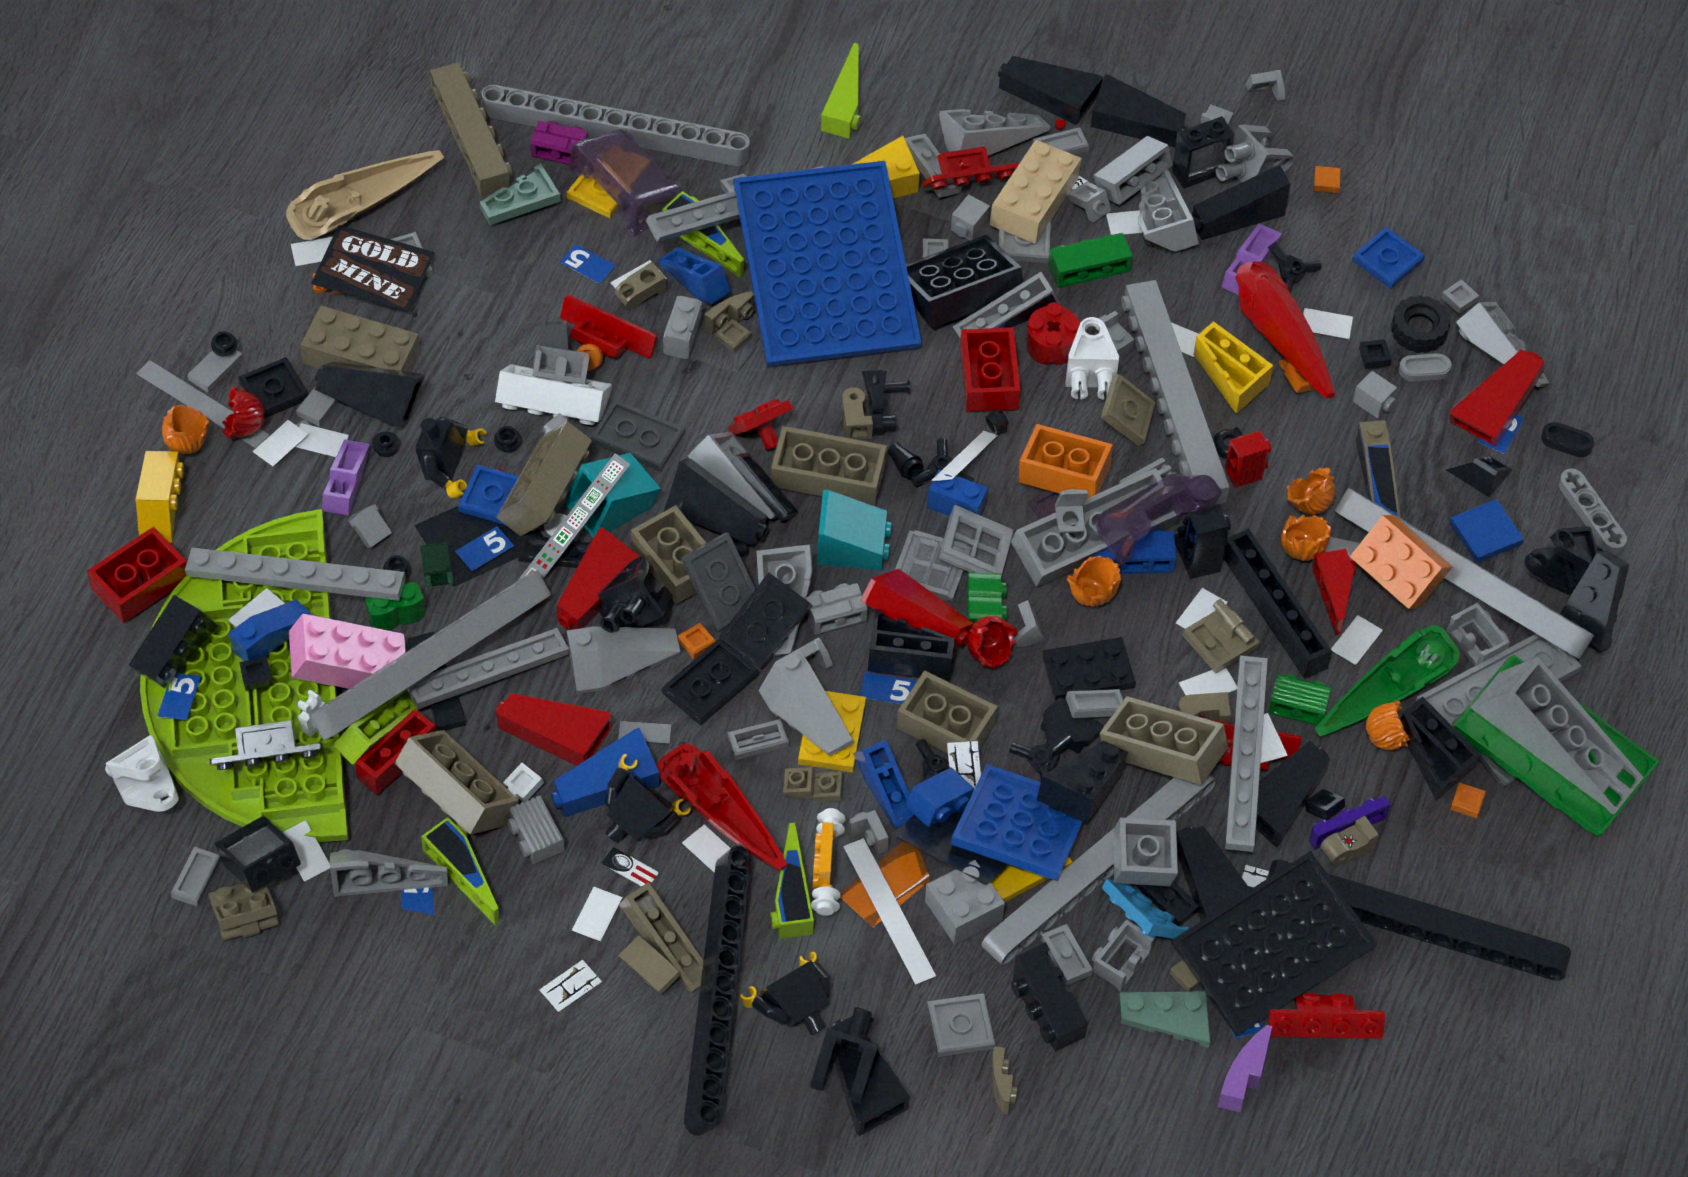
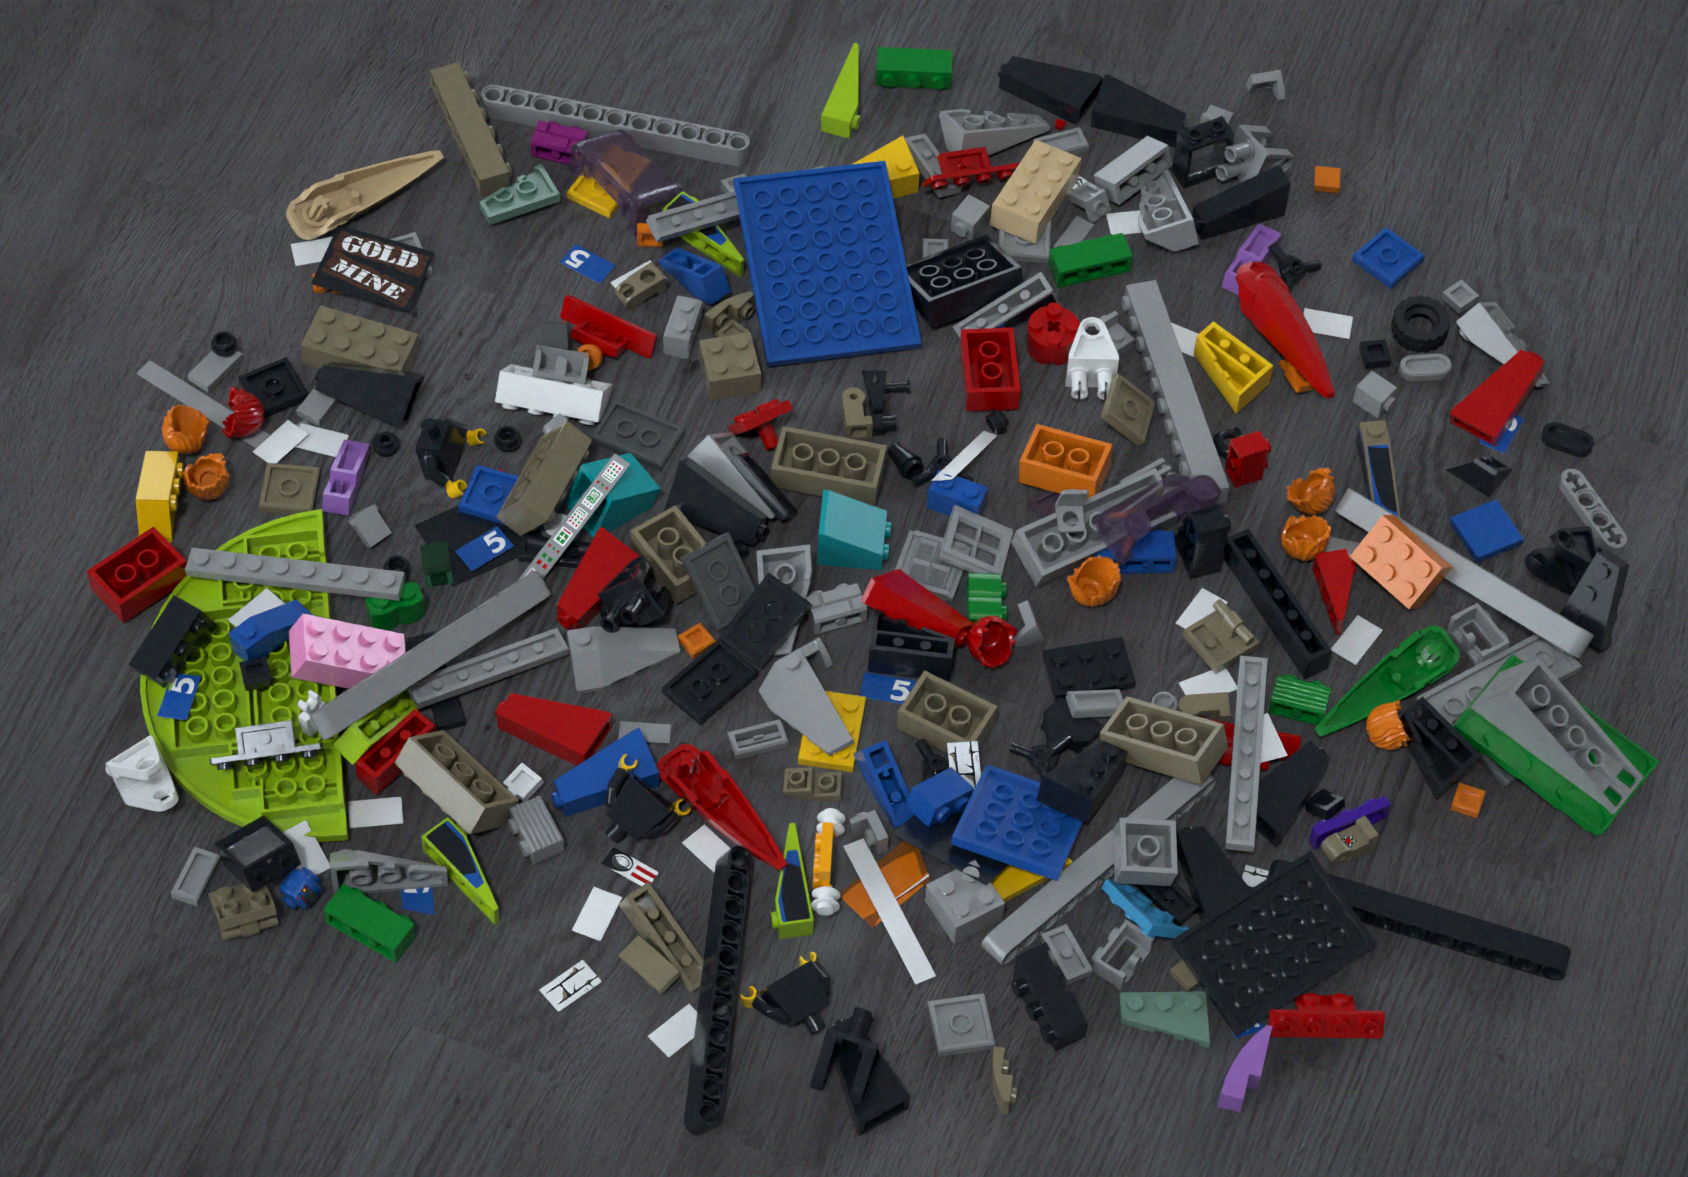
none -> orange hair [182,453,230,501]
none -> dark tan tile [258,463,321,515]
none -> blue head [279,867,322,911]
none -> green brick [323,884,416,963]
none -> white sticker [348,797,403,828]
none -> orange tile [637,223,663,247]
none -> white sticker [648,1004,697,1057]
none -> dark tan brick [699,332,761,401]
none -> green brick [876,47,952,89]
none -> light grey sticker [1053,216,1094,248]
none -> light grey plate [1151,692,1178,710]

